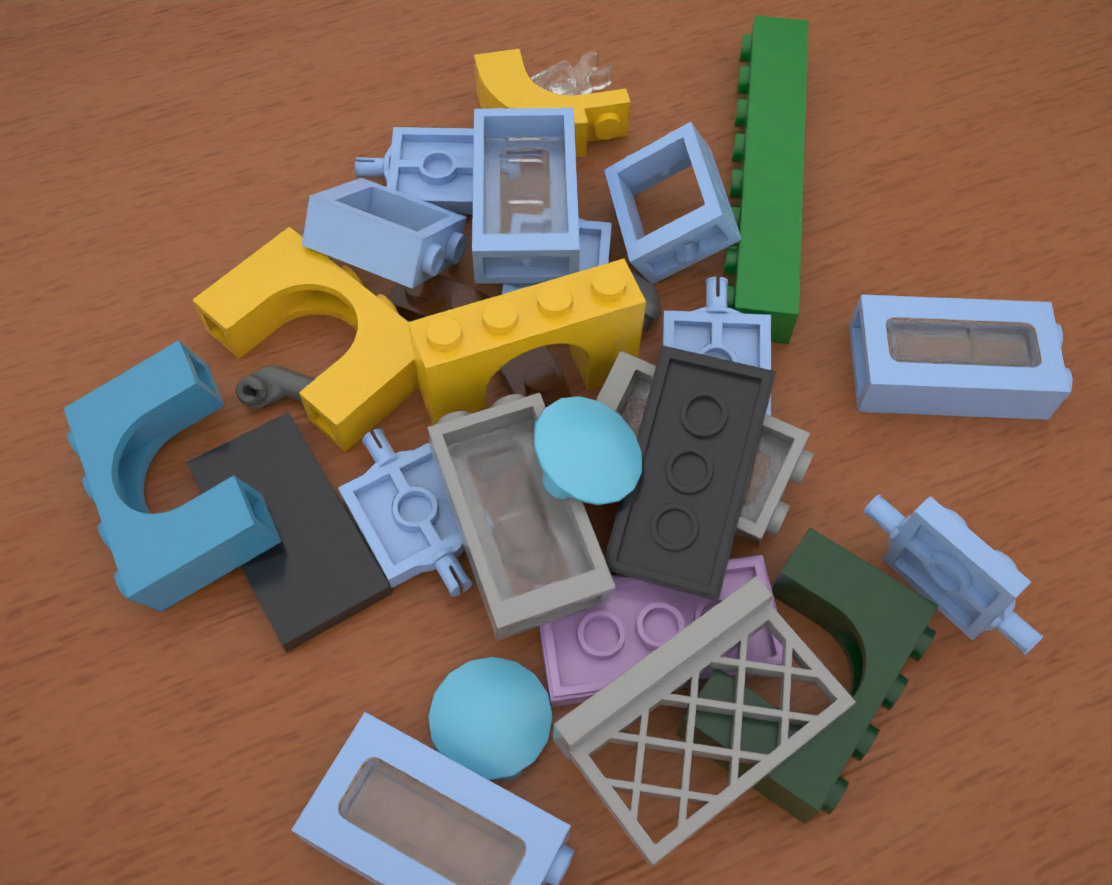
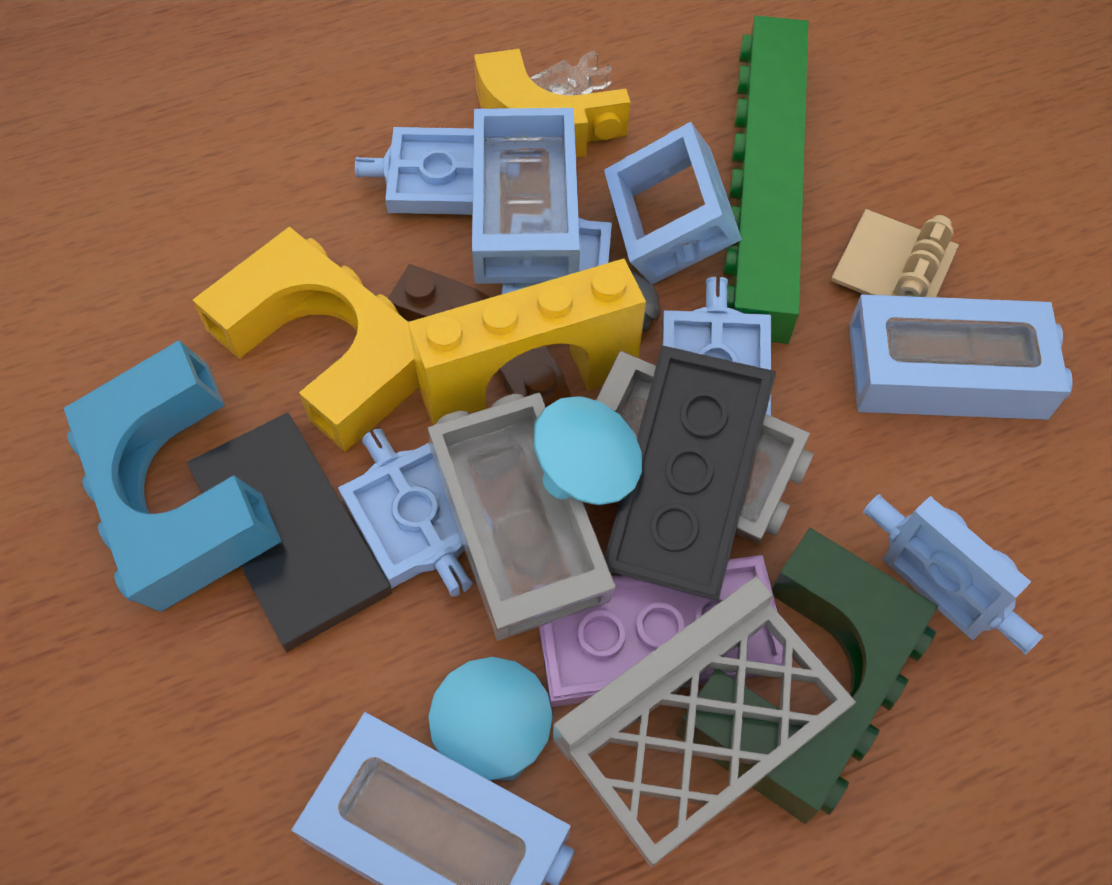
dark grey arm [236,365,315,408] -> none
light blue window [302,178,467,288] -> none
none -> tan hinge [831,209,959,297]

